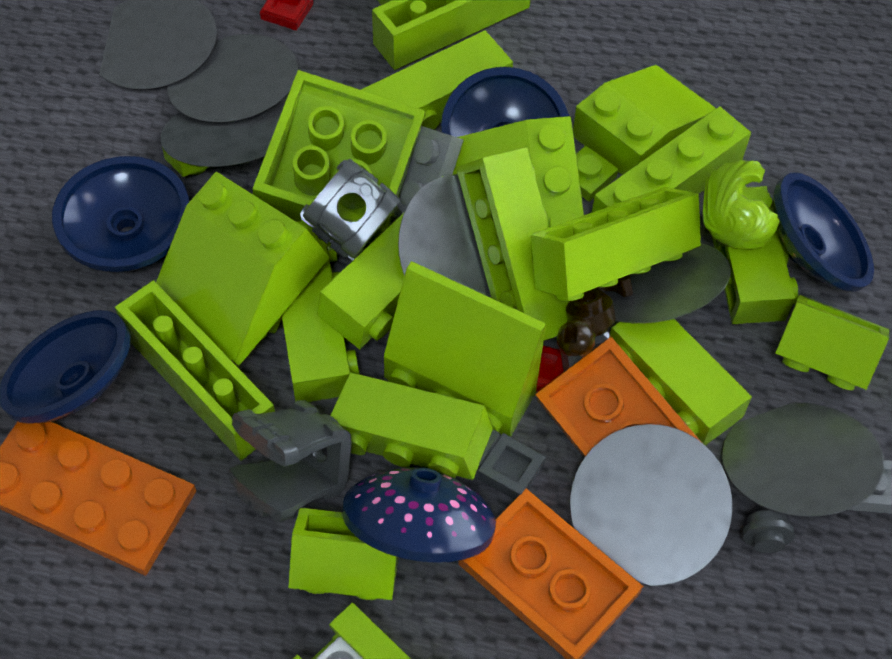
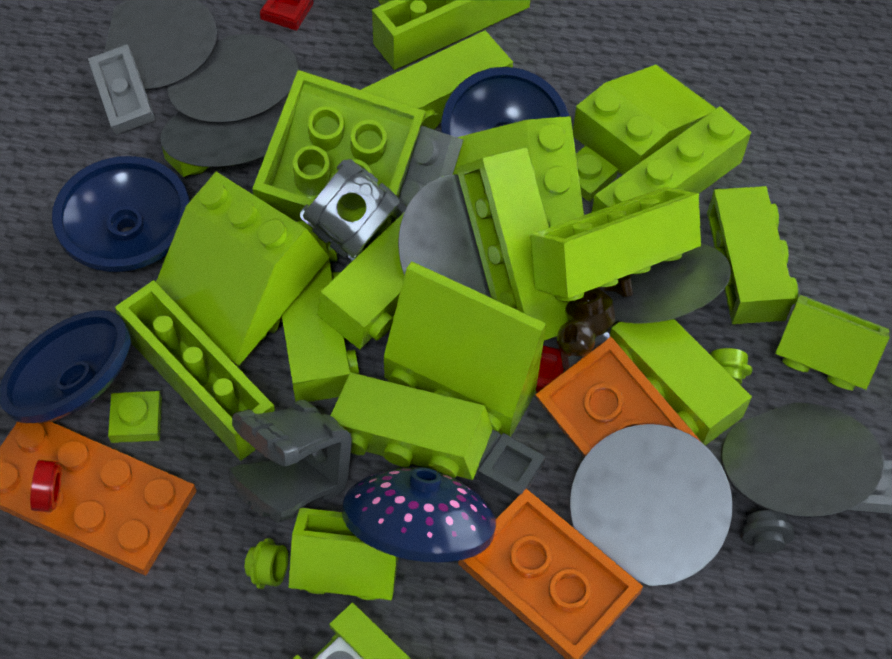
lime hair [702,160,779,249] -> none
dark blue dish [773,172,874,292] -> none
none -> red tile [30,460,62,513]
none -> light grey plate [88,44,156,135]
none -> lime plate [108,391,162,443]
none -> lime plate [244,538,288,589]
none -> lime plate [710,348,752,384]

